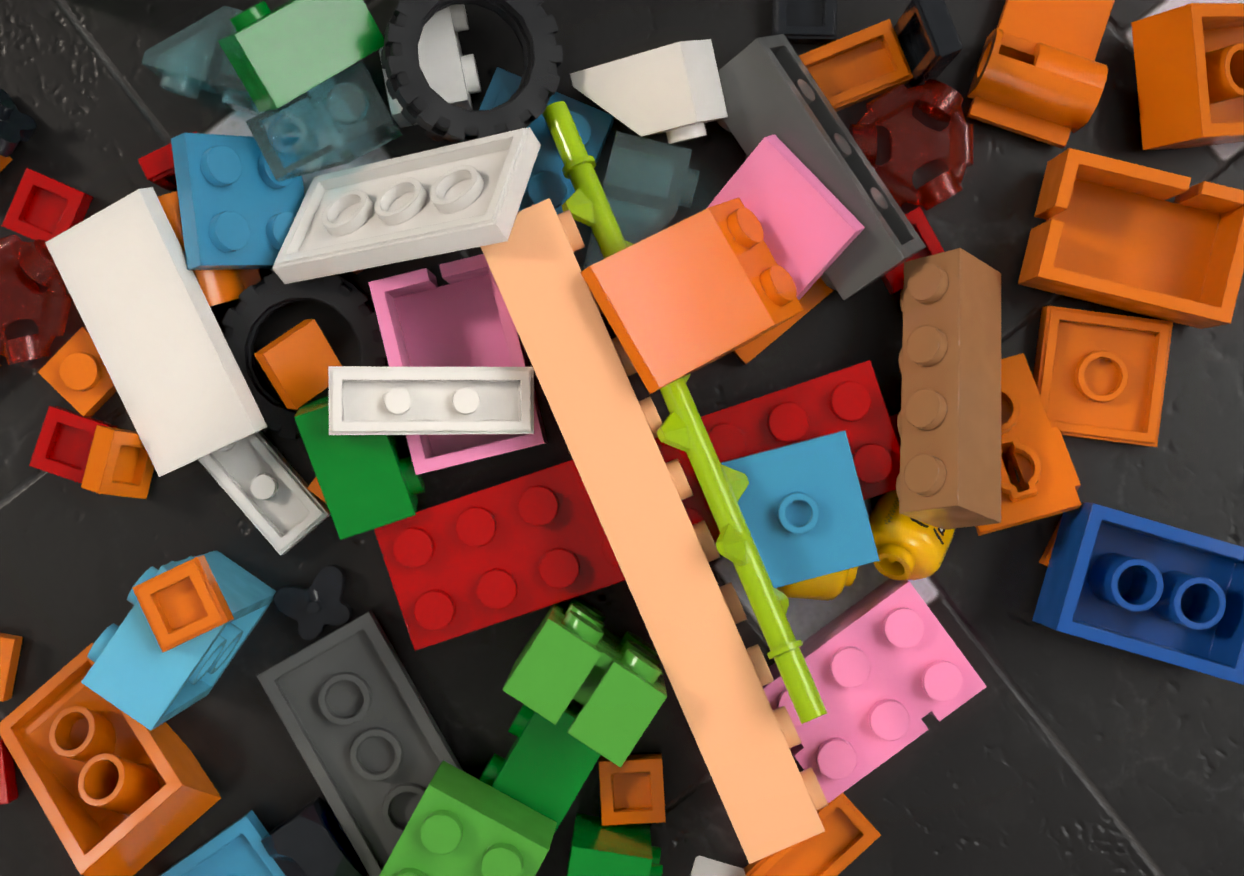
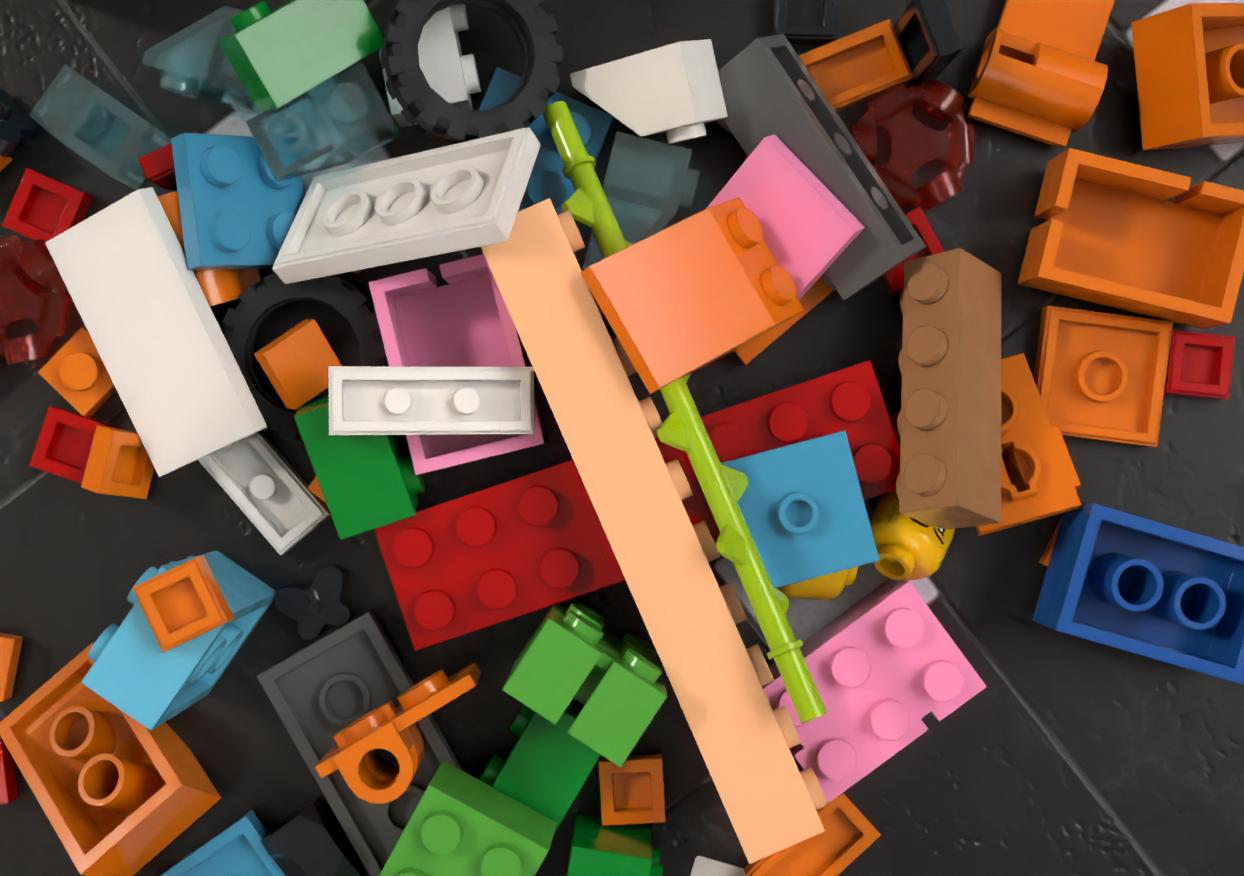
none -> clear light blue slope [29,64,171,190]
none -> orange piece [315,662,482,804]
none -> red tile [1164,330,1236,400]

